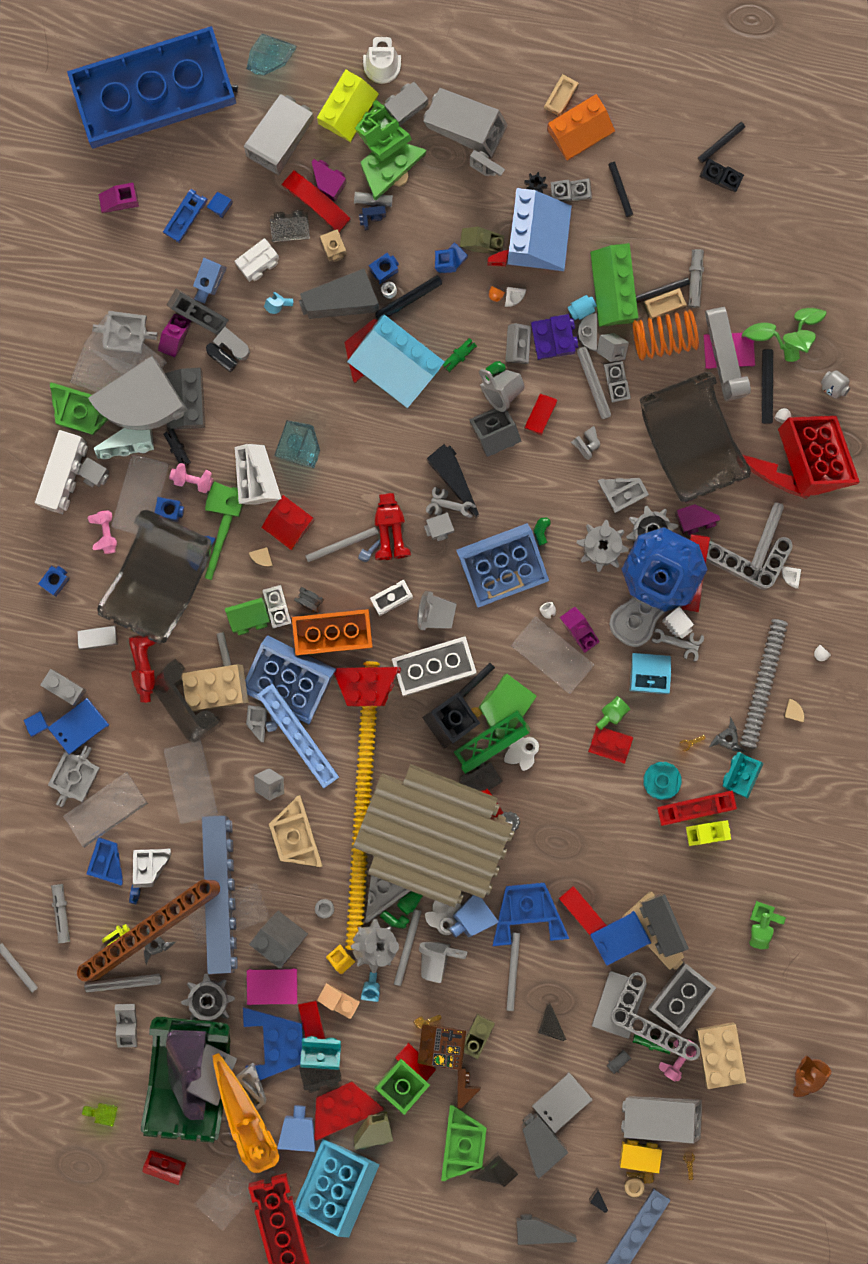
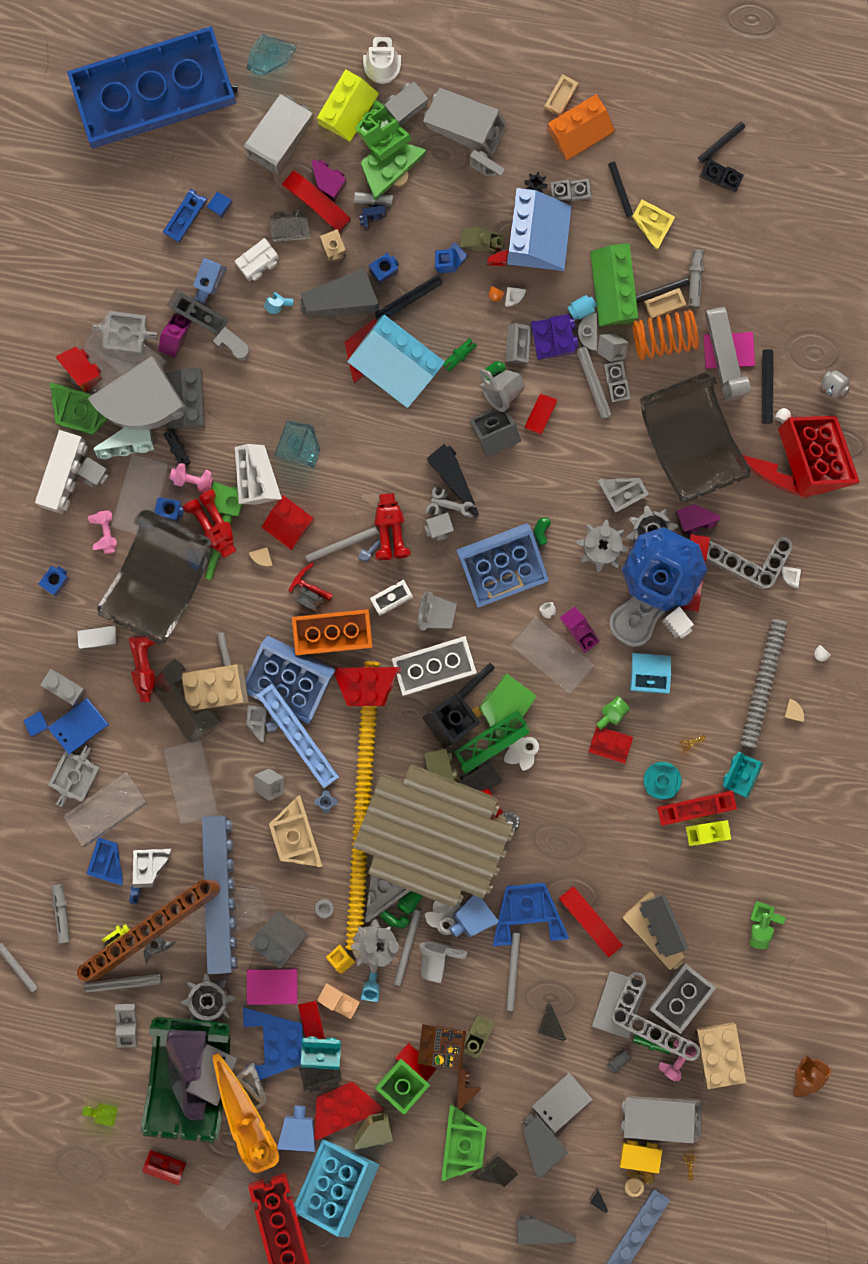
magenta slope [98,183,139,213] -> none
black bar [206,343,238,373] -> none
bright green slope [225,598,271,636] -> none
white slope [263,585,291,628] -> none
white hinge [381,282,397,299] -> none
clear yellow hand [413,1015,442,1029] -> none
light grey piece [571,426,600,460] -> none
blue container [590,911,651,966] -> none
light grey bar [651,629,704,662] -> none
dark grey piece [709,717,747,752] -> none
bright green plant [742,308,827,362] -> none
light grey axle [750,502,784,571] -> none
none -> red slope [55,346,103,393]
none -> red piece [182,489,237,558]
none -> red piece [288,563,333,601]
none -> sand blue plate [314,790,338,814]
none -> olive slope [424,749,458,782]
none -> light yellow wing [632,200,675,250]

